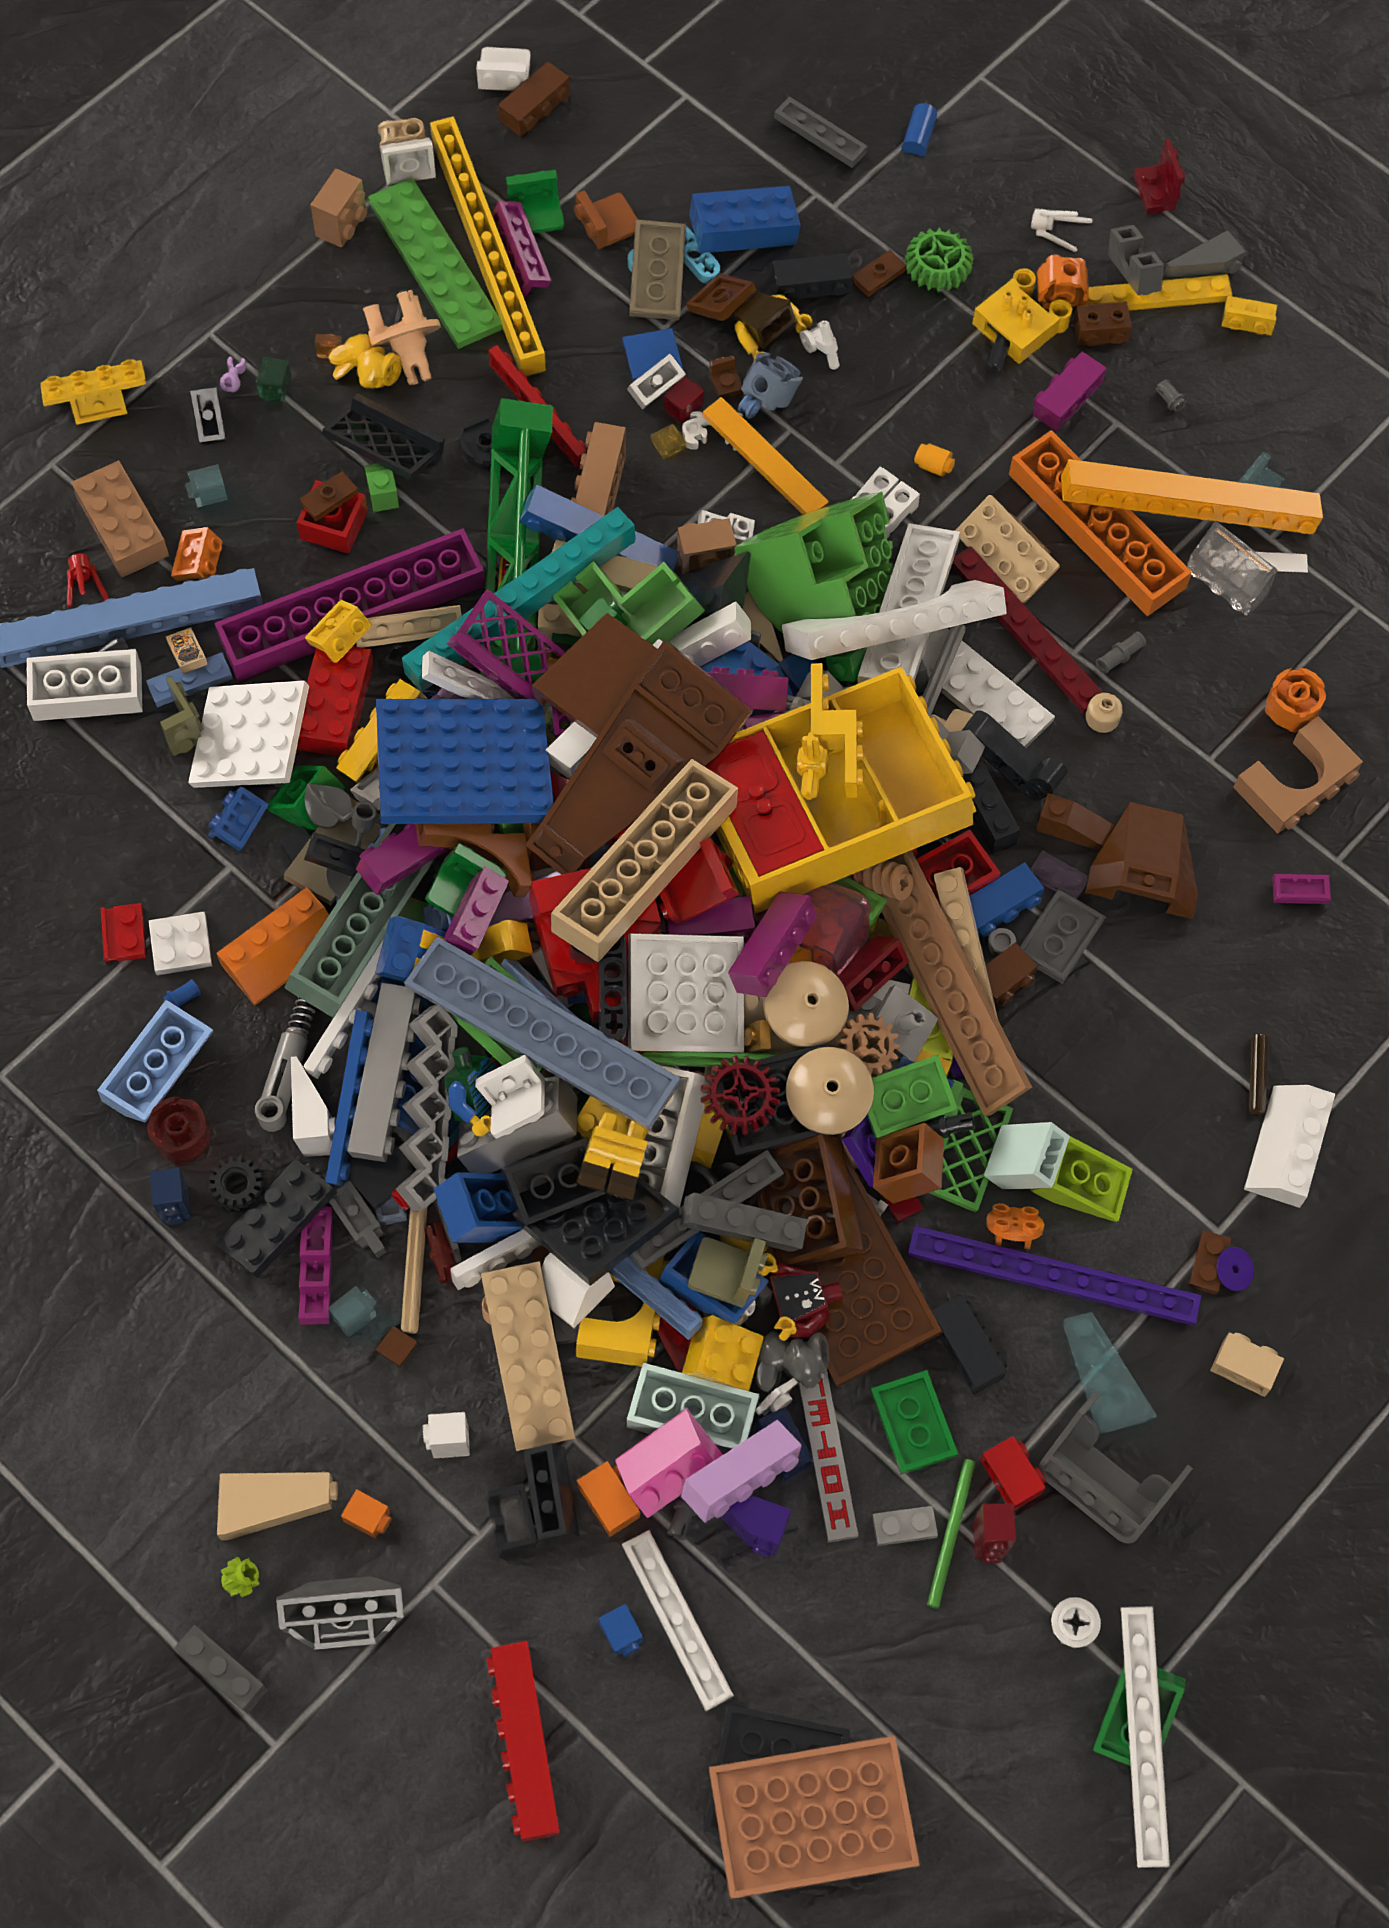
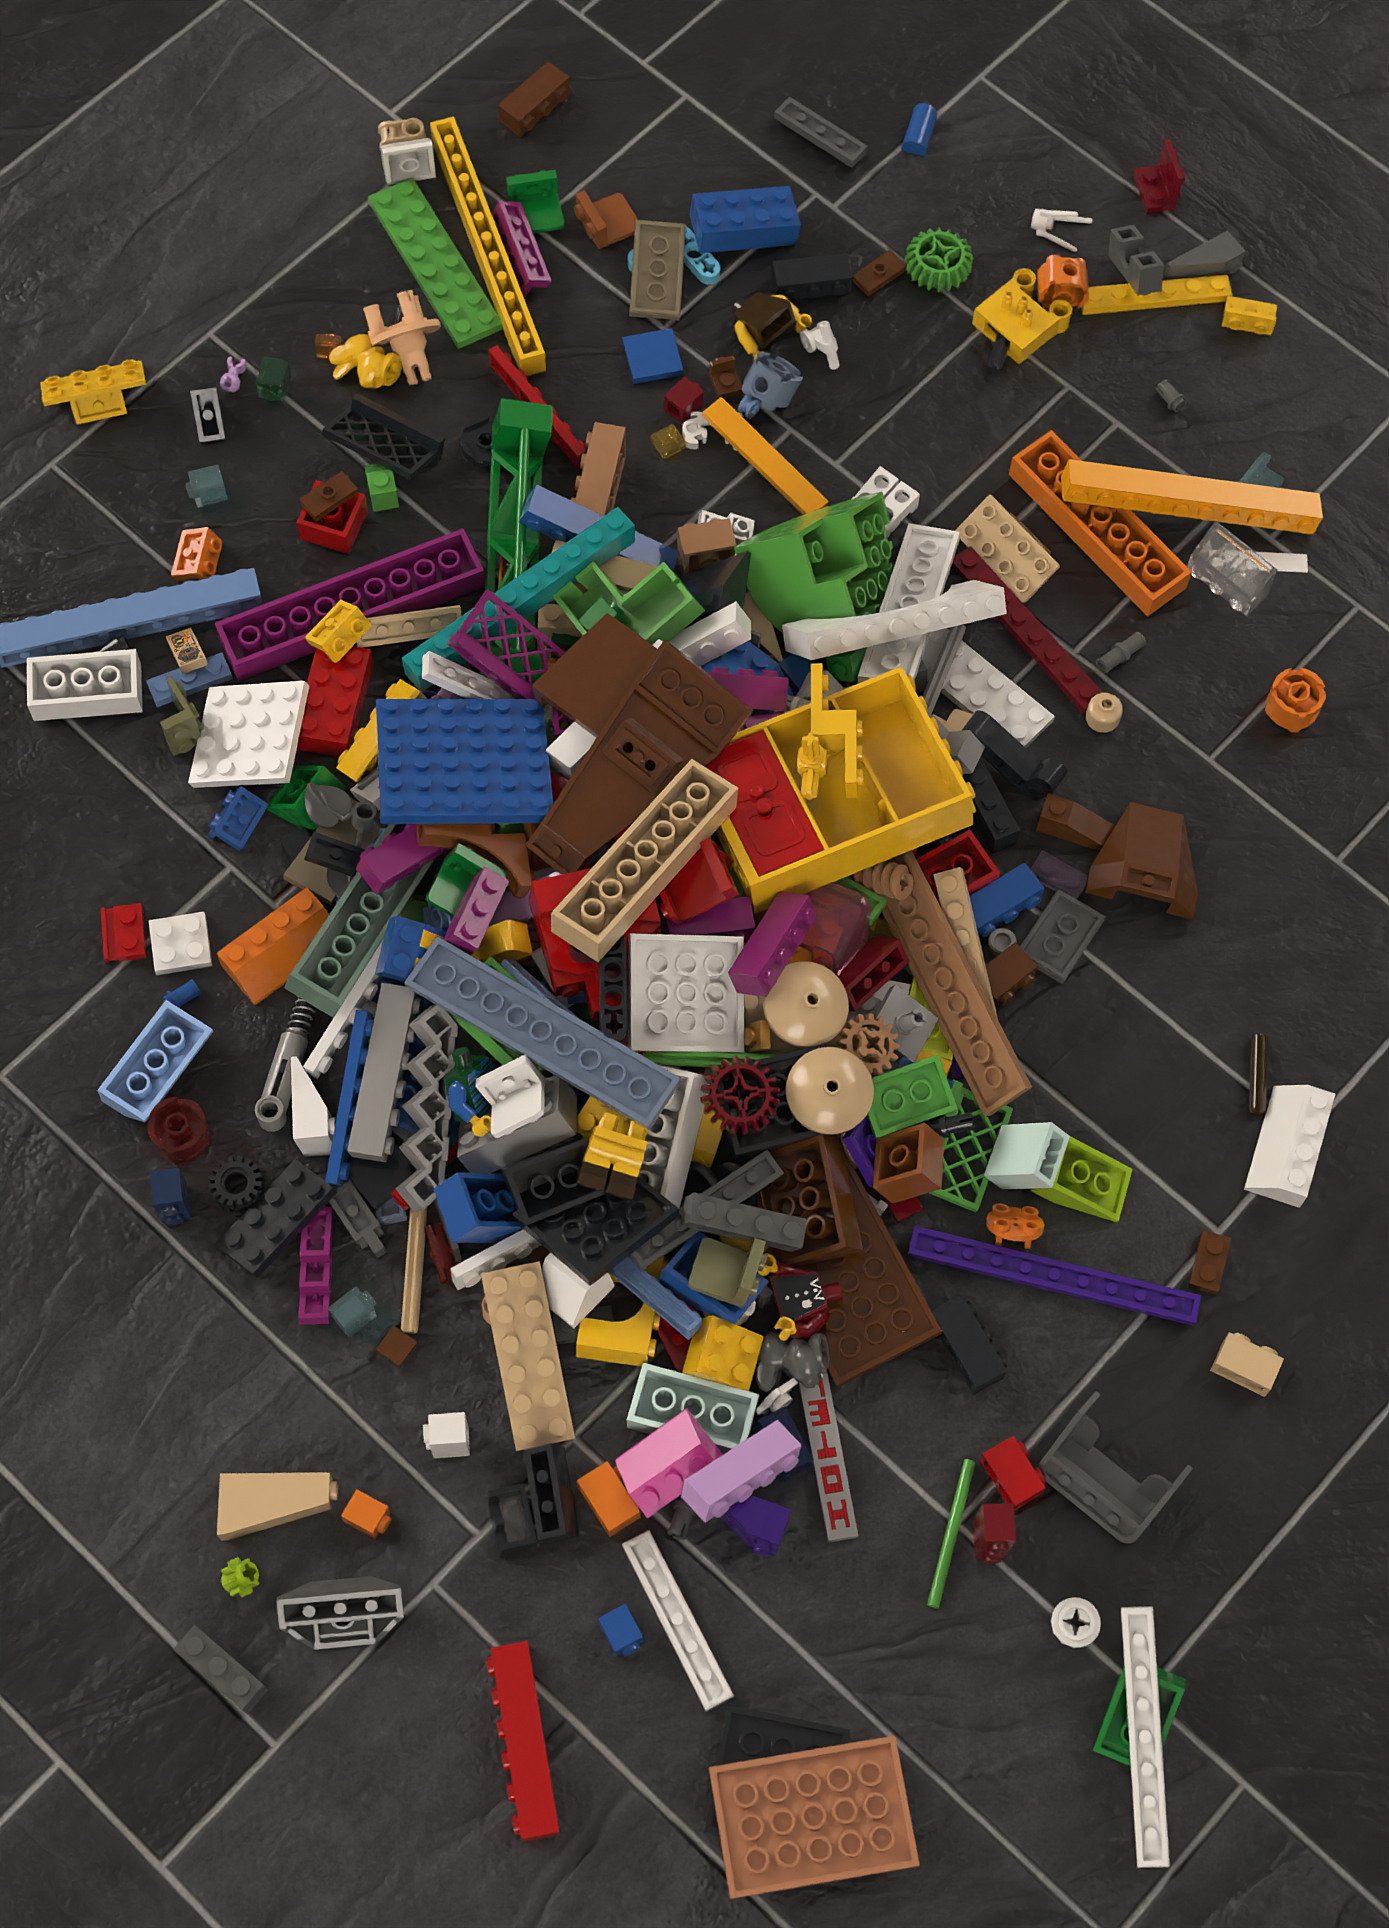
red plant [67,553,109,608] -> none
medium nougat brick [71,460,169,578] -> none
medium nougat brick [310,168,367,248] -> none
white bracket [477,47,530,91] -> none
white brick [627,354,686,409] -> none
reddish brown plate [686,273,756,321] -> none
green plate [870,1370,958,1475] -> none
light grey plate [872,1506,938,1546] -> none
light orange brick [914,443,955,477] -> none
magenta brick [1033,352,1106,432] -> none
clear light blue wing [1062,1312,1157,1434] -> none
reddish brown brick [1073,302,1132,346] -> none
dark purple piece [1217,1247,1254,1291] -> none
medium nougat arch [1233,716,1363,834] -> none
magenta plate [1272,874,1331,904] -> none

